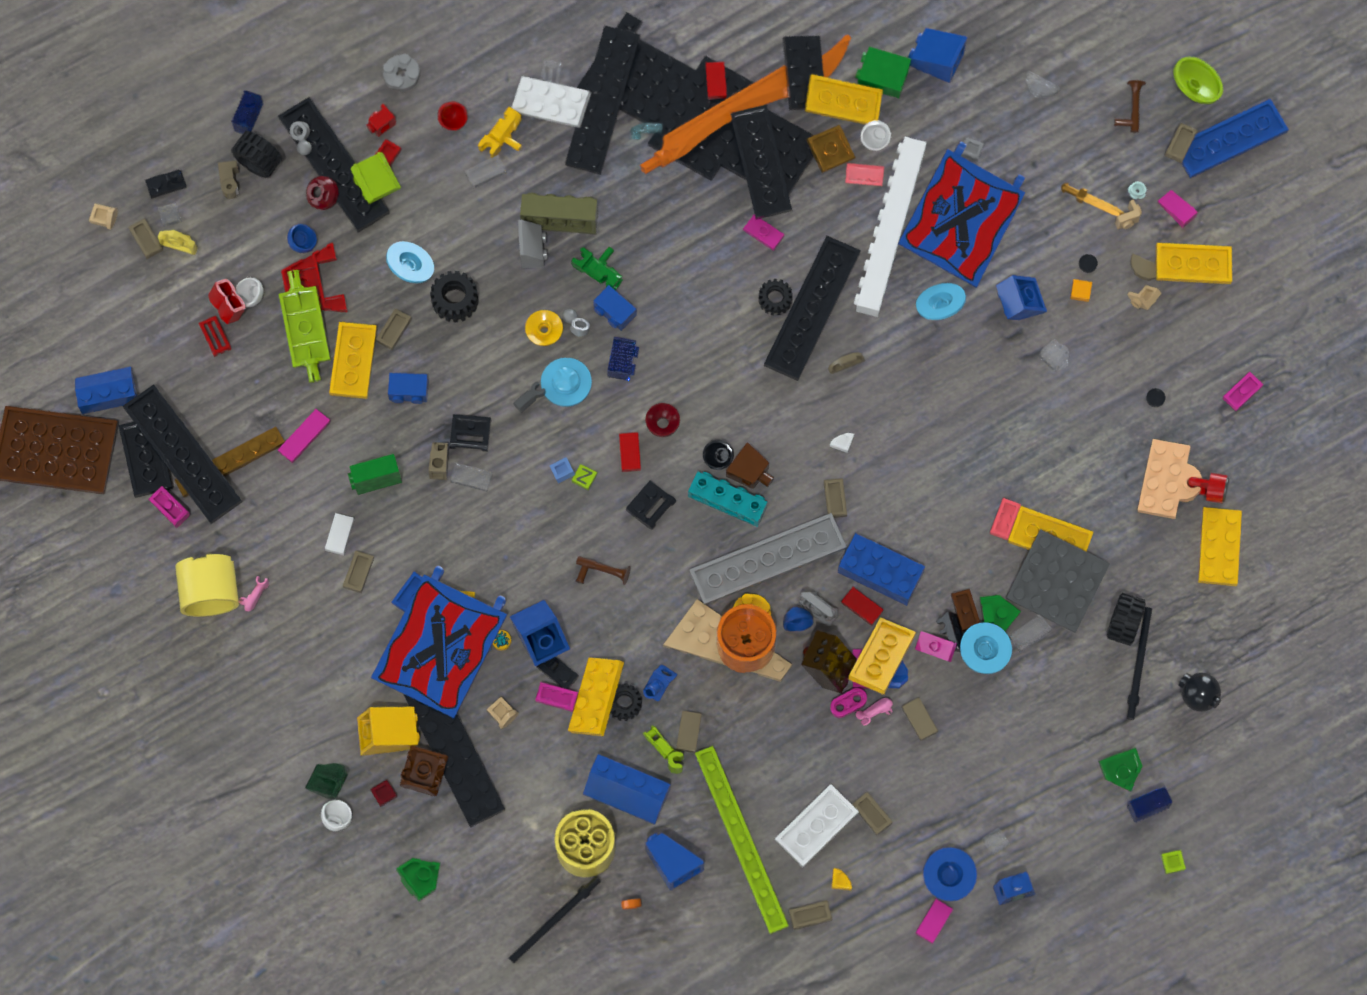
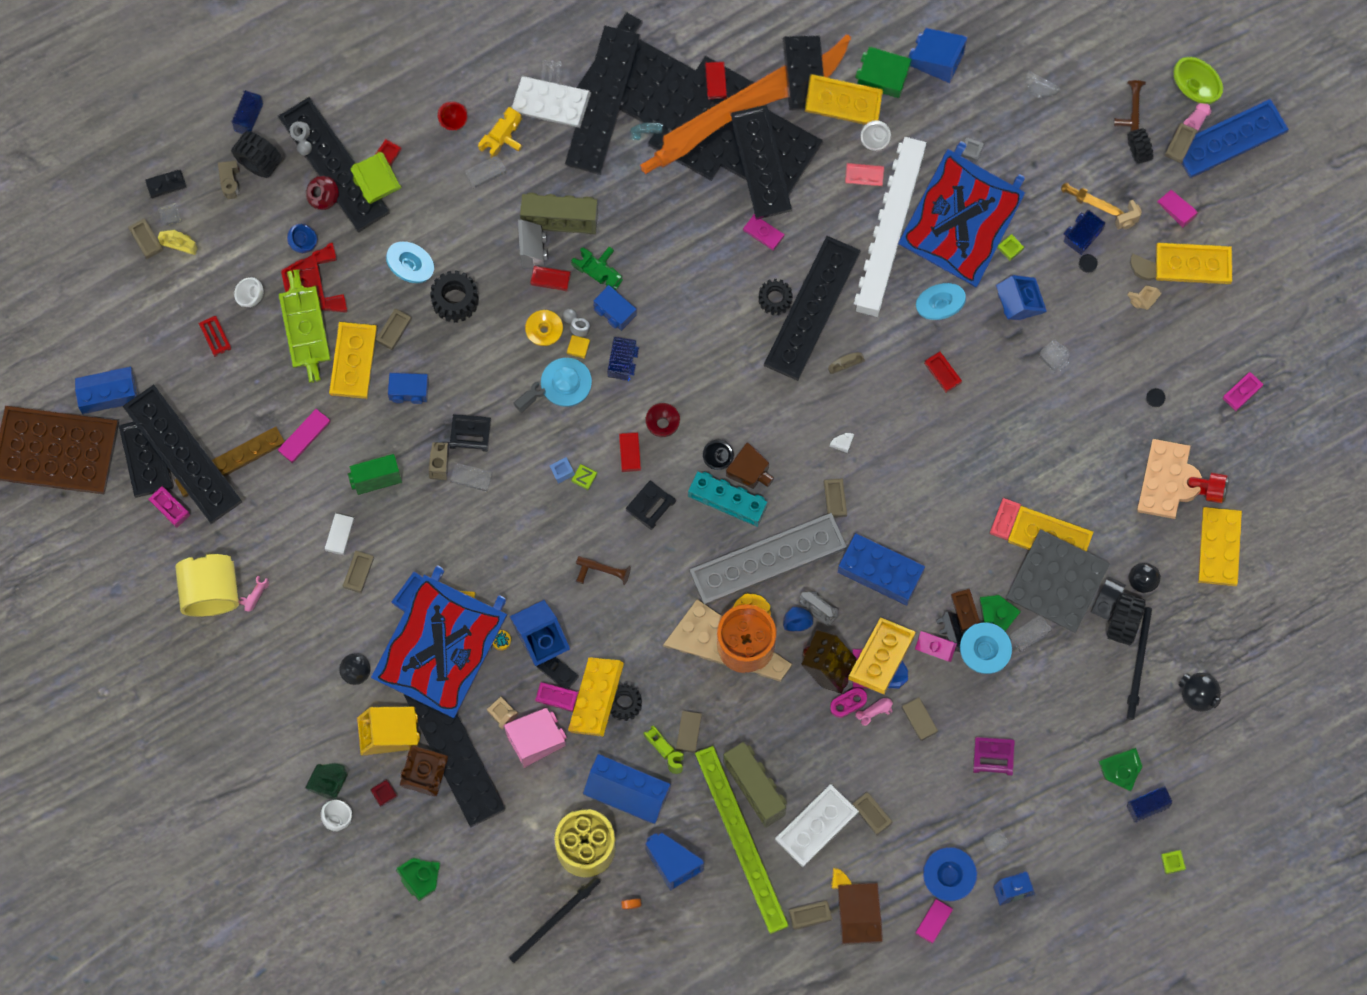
tan tile [89,204,118,230] -> none
red brick [208,279,245,324] -> none
red brick [366,104,396,137] -> none
light grey plate [383,54,420,92] -> none
blue bracket [643,665,677,701] -> none
pearl gold tile [806,125,856,173] -> none
red tile [841,587,884,626] -> none
light orange tile [1070,279,1092,302] -> none
light aqua plate [1128,182,1147,199] -> none
none -> black piece [339,654,370,685]
none -> bright pink slope [504,708,567,768]
none -> red tile [530,266,571,291]
none -> yellow tile [567,335,590,359]
none -> olive brick [723,742,787,828]
none -> reddish brown slope [838,883,883,945]
none -> red tile [924,351,962,393]
none -> magenta plate [973,737,1015,776]
none -> lime plate [997,234,1024,261]
none -> clear blue brick [1064,210,1106,255]
none -> black brick [1091,576,1126,621]
none -> black tyre [1128,128,1154,164]
none -> black piece [1129,563,1161,593]
none -> bright pink piece [1183,103,1211,132]

